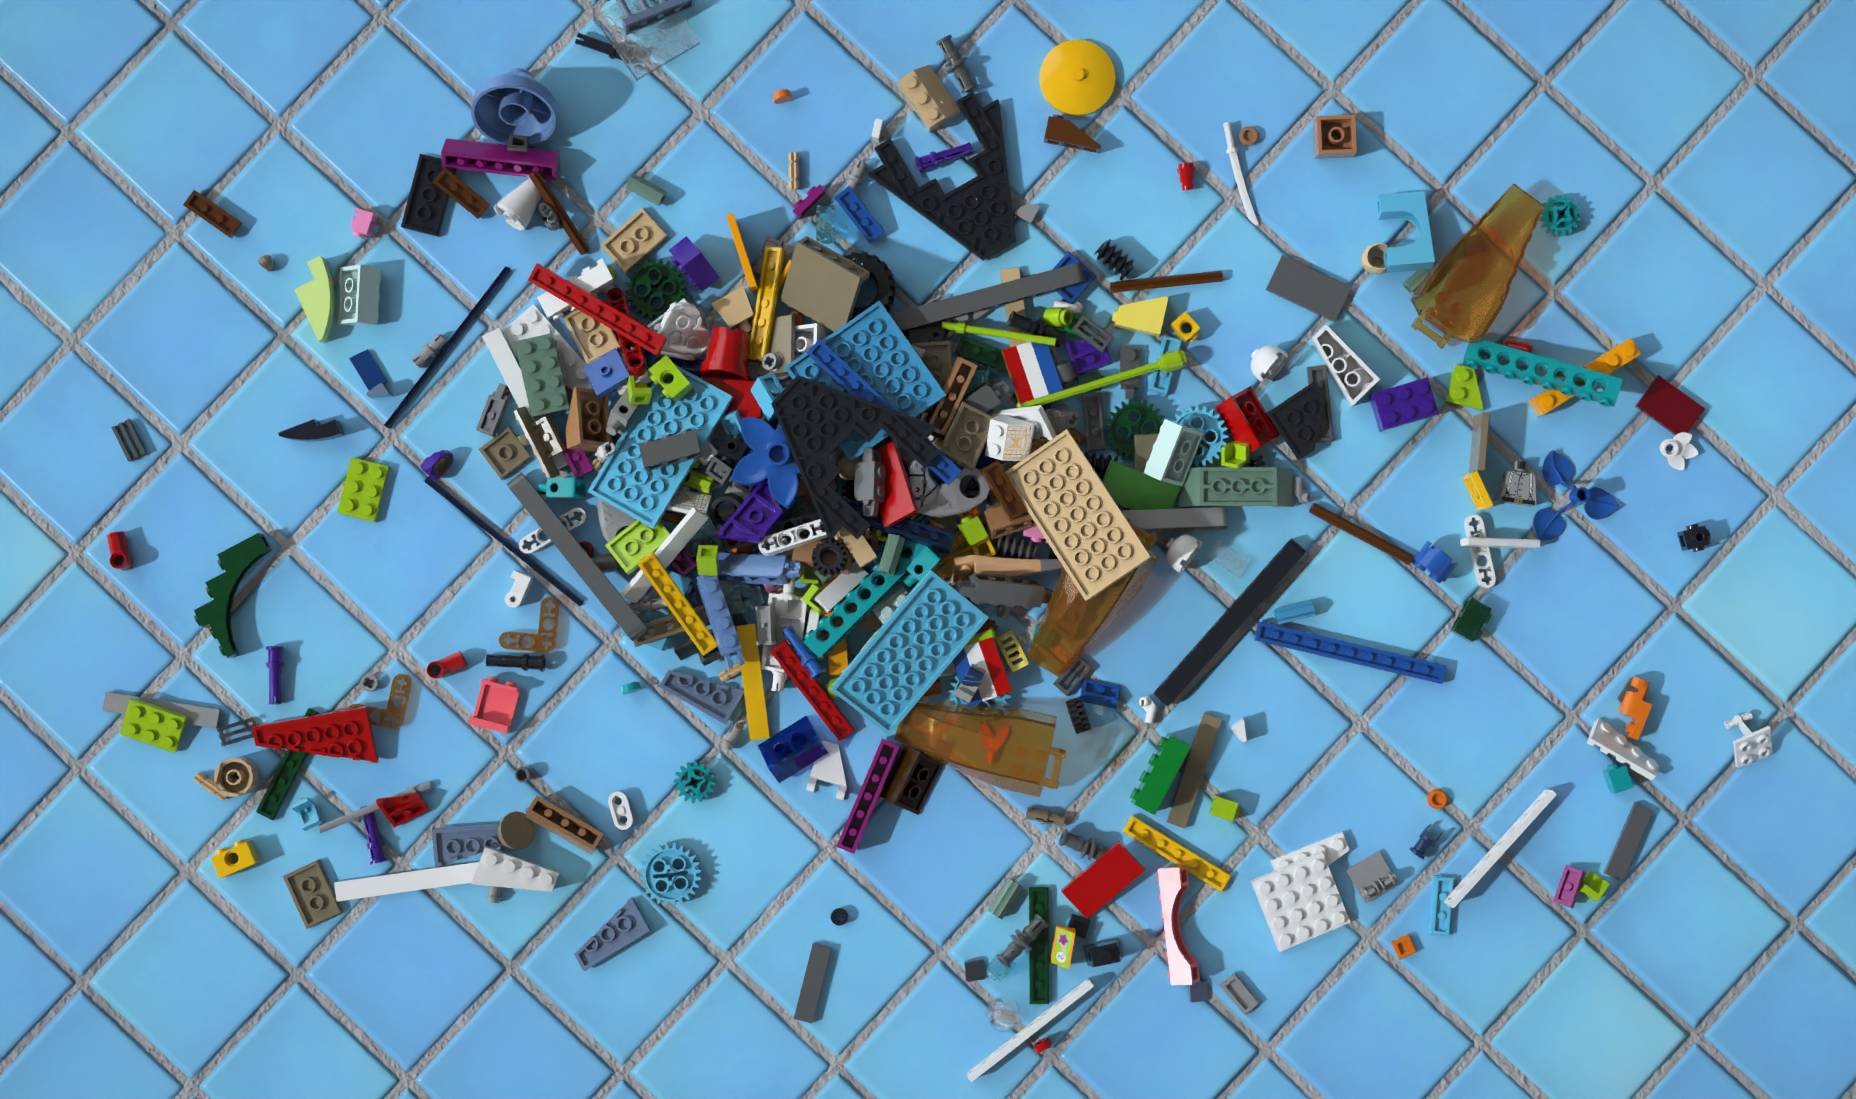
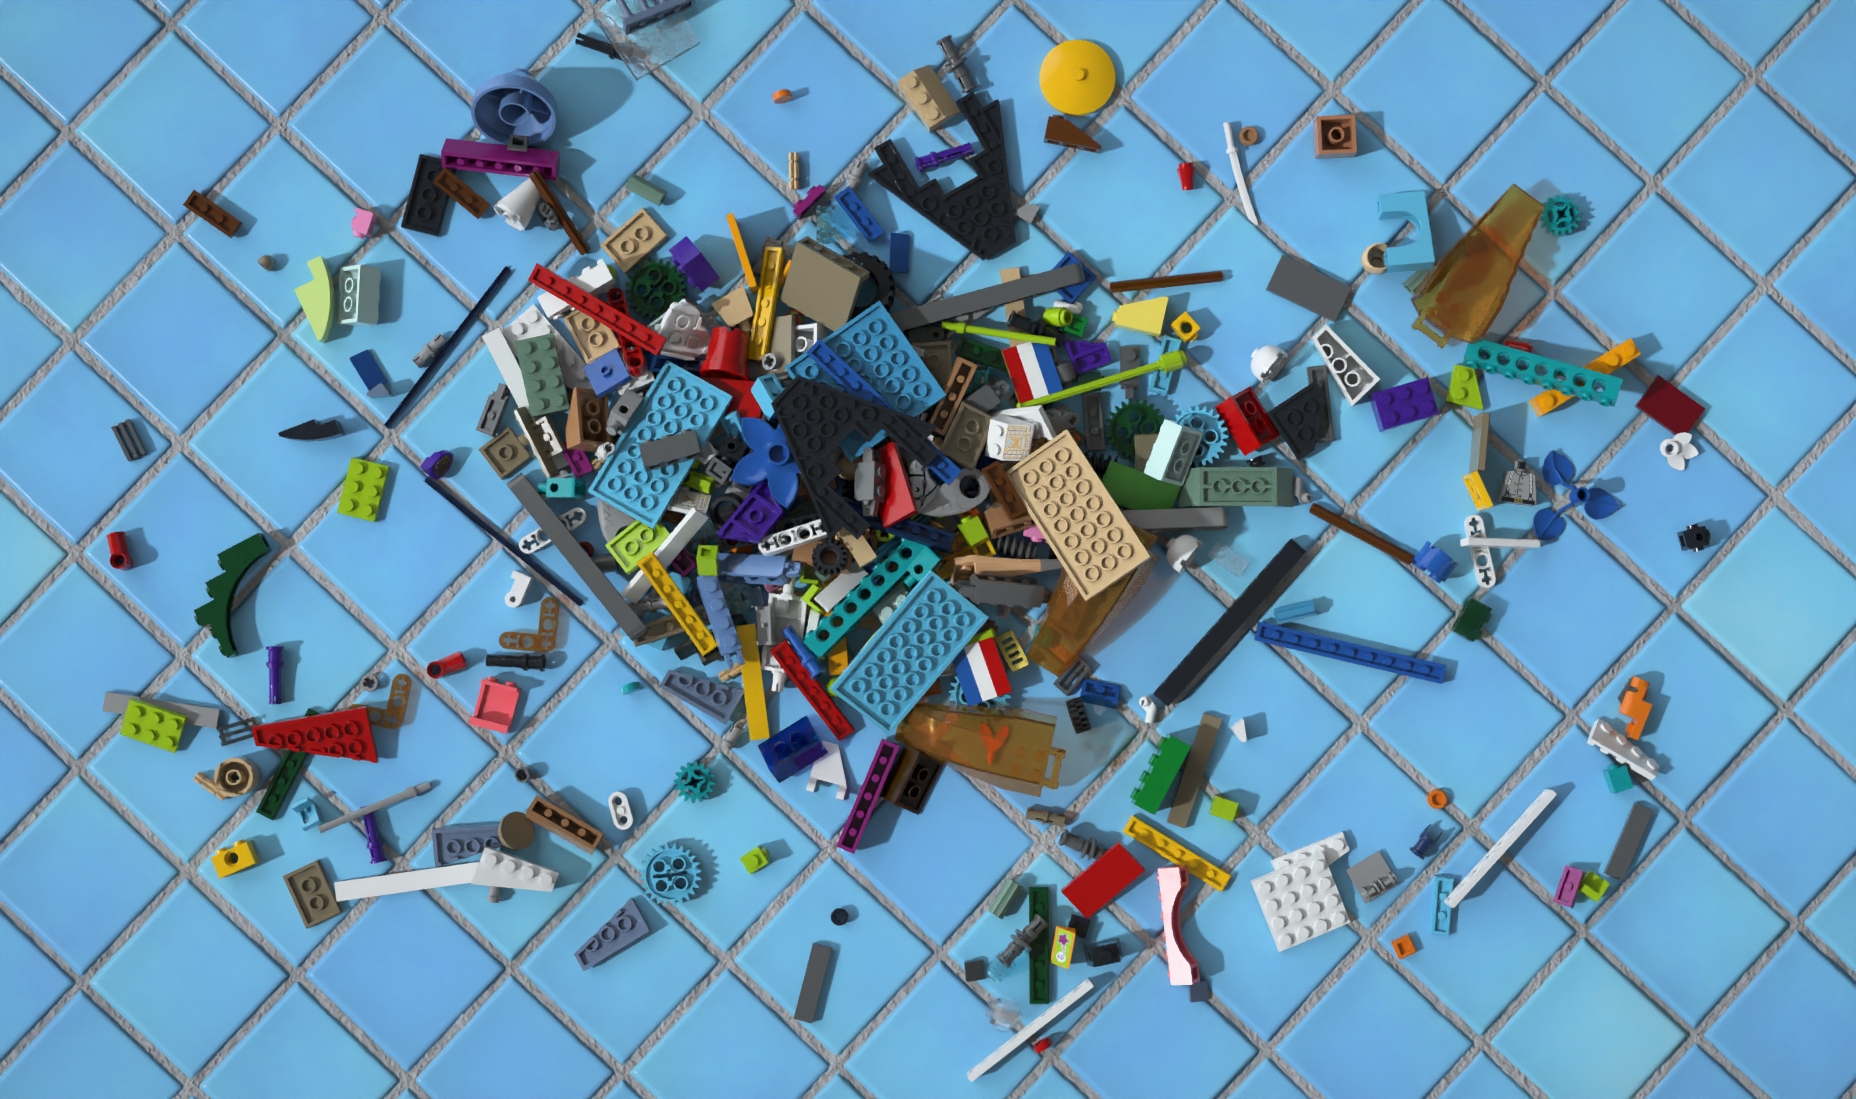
red wing [376,794,429,828] -> none
lime panel [627,375,652,405] -> none
lime brick [648,355,693,403] -> none
white tile [872,118,883,142] -> none
sand green axle [878,534,905,576] -> none
leg [954,664,986,703] -> none
dark grey tile [1072,314,1114,353] -> none
black piece [1094,239,1134,281] -> none
light grey tile [1220,973,1259,1015] -> none
lime panel [1221,441,1250,469] -> none
white plate [1724,712,1773,769] -> none
none -> lime bracket [740,845,770,874]
none -> blue slope [889,233,910,273]

